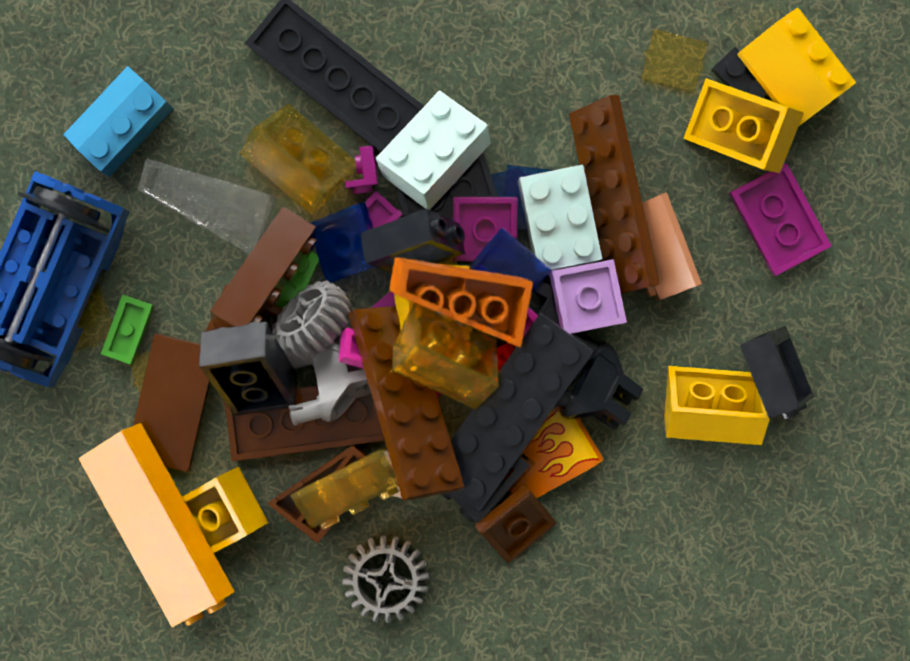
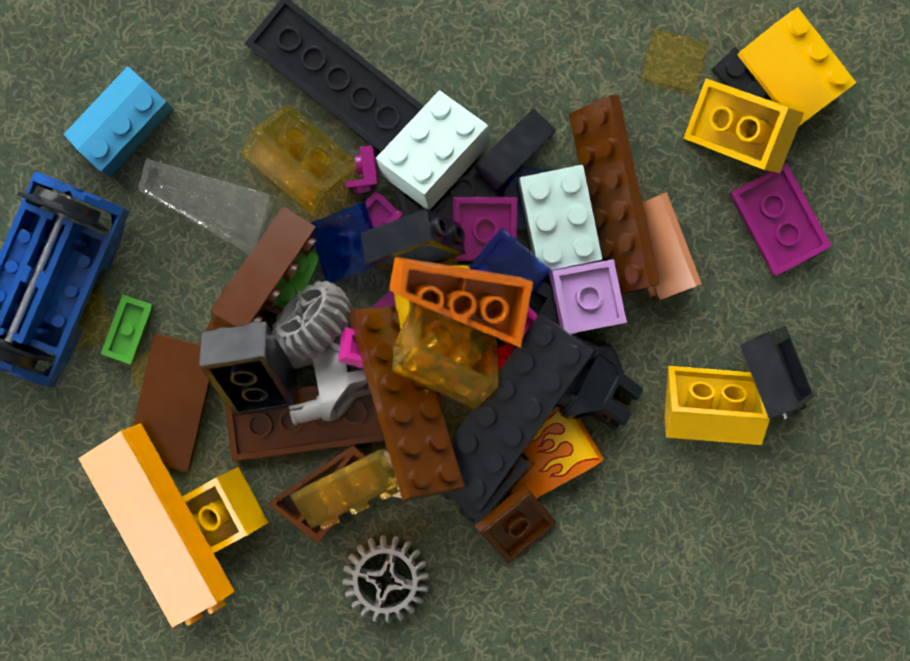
none -> black beam [474,108,557,190]

